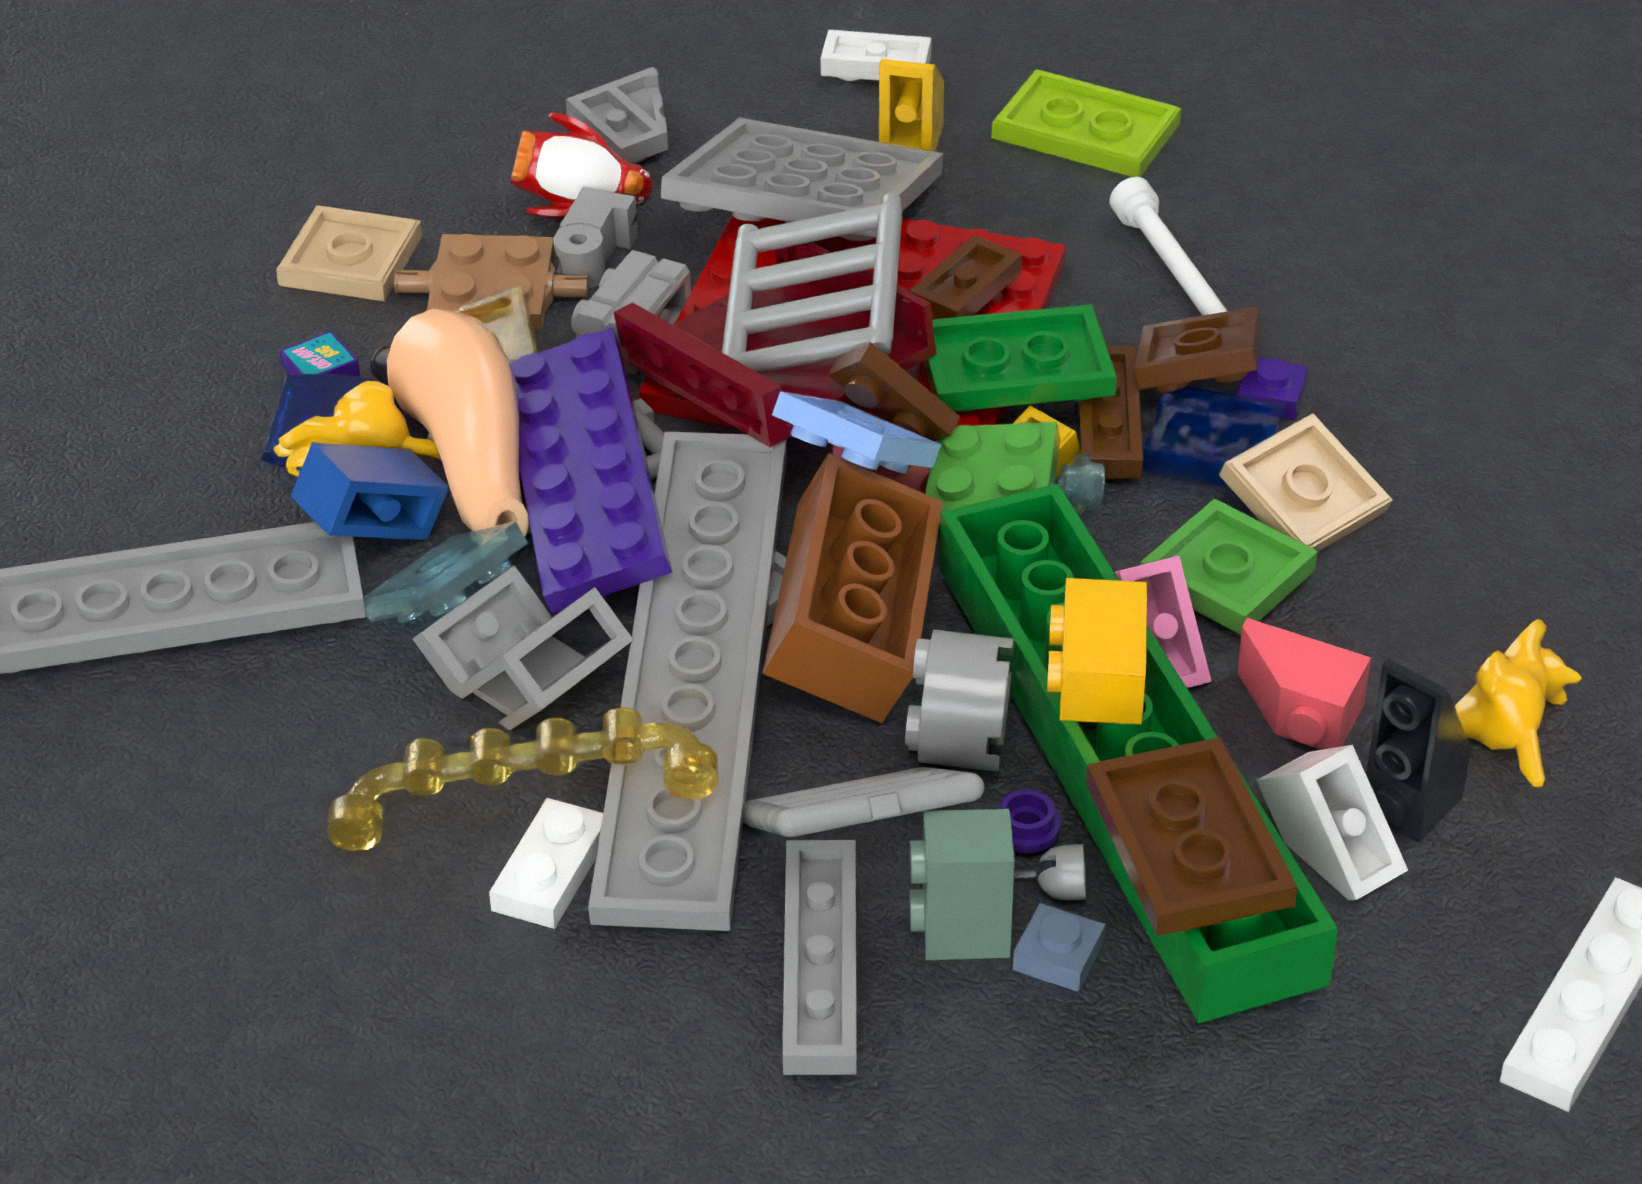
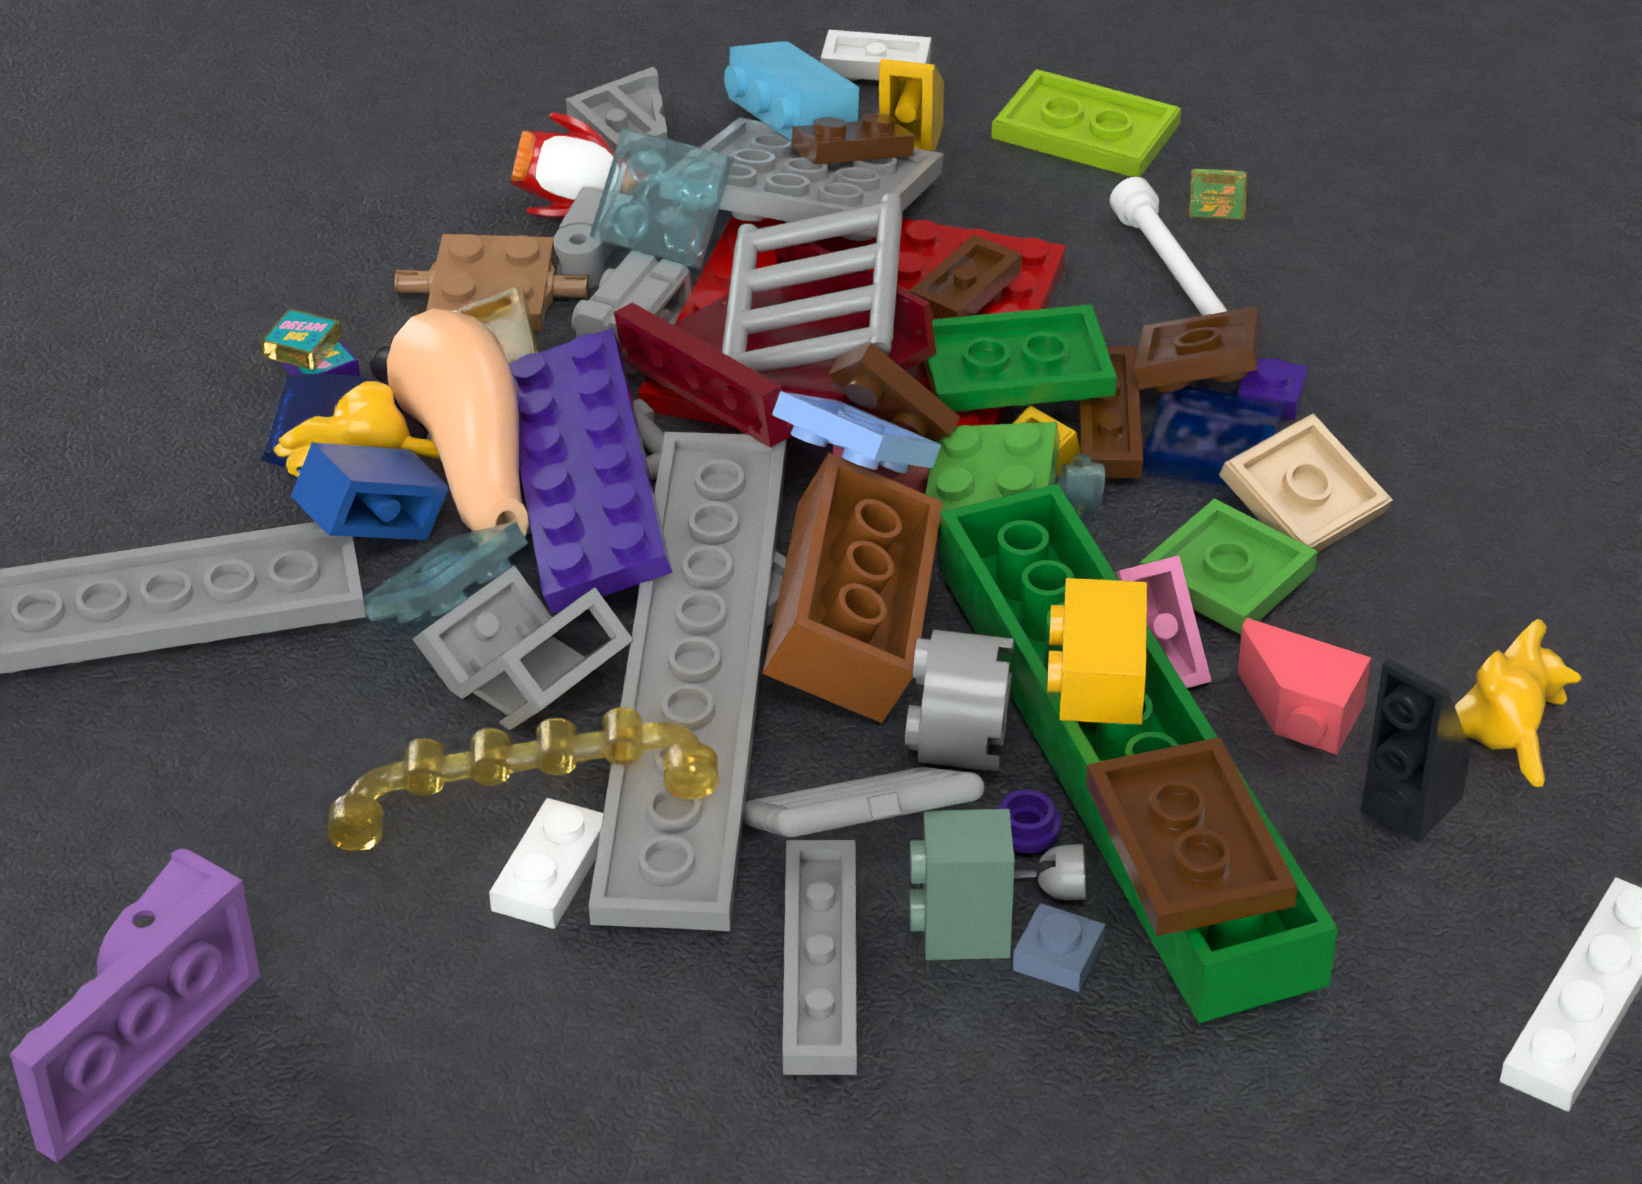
tan tile [276,206,422,302] -> none
white slope [1256,745,1408,901] -> none
none -> medium lavender plate [10,849,261,1163]
none -> tile [260,308,342,370]
none -> clear light blue plate [589,127,734,269]
none -> medium azure brick [724,41,859,141]
none -> reddish brown plate [791,113,915,164]
none -> clear yellow tile [1189,168,1247,220]

